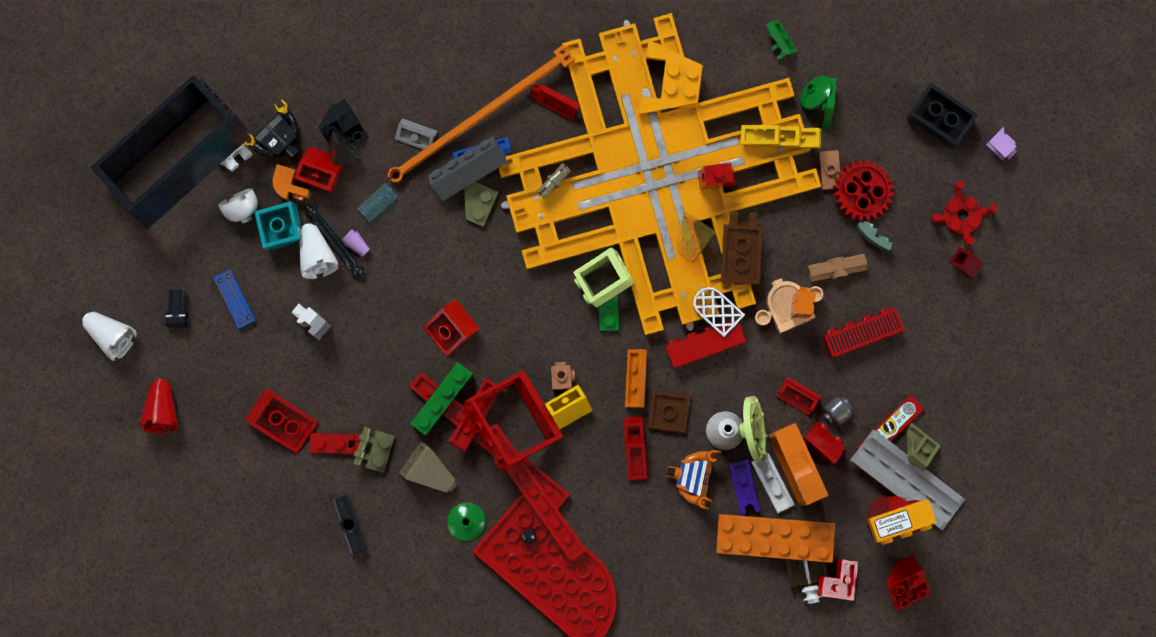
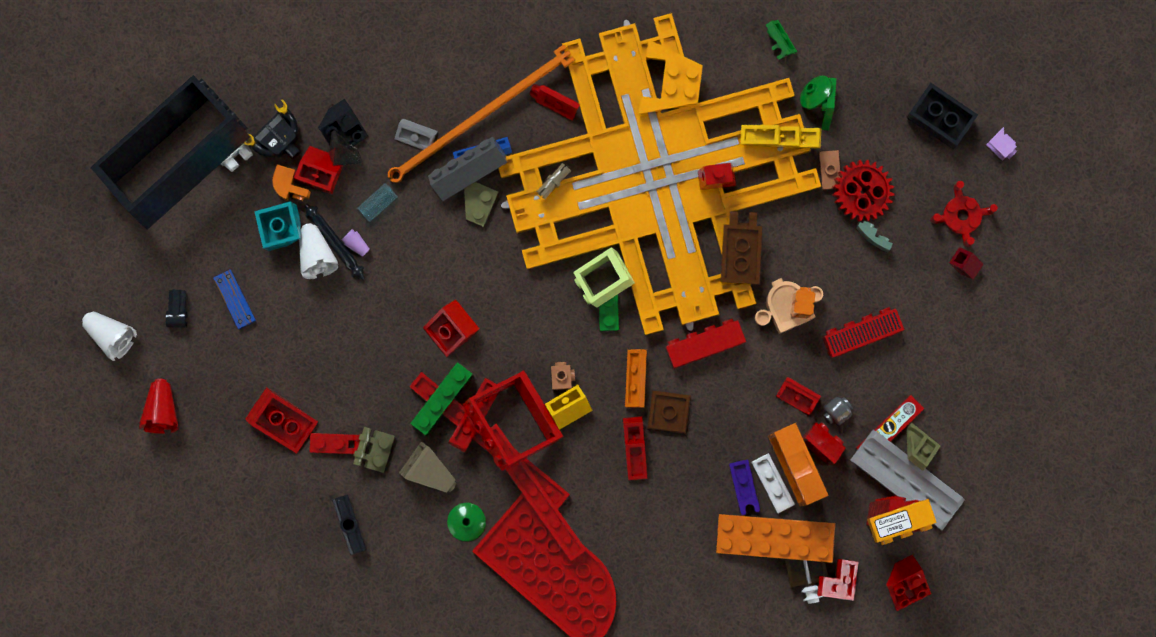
white cylinder [218,188,258,223] -> none
hips [292,304,331,340] -> none
black hinge [520,528,536,544] -> none
torso [666,450,721,510] -> none
clear yellow wing [677,211,715,264] -> none
white window [694,287,745,337] -> none
white cone [706,411,743,450] -> none
yellowish green wheel [740,396,768,462] -> none
medium nougat piece [808,254,868,282] -> none

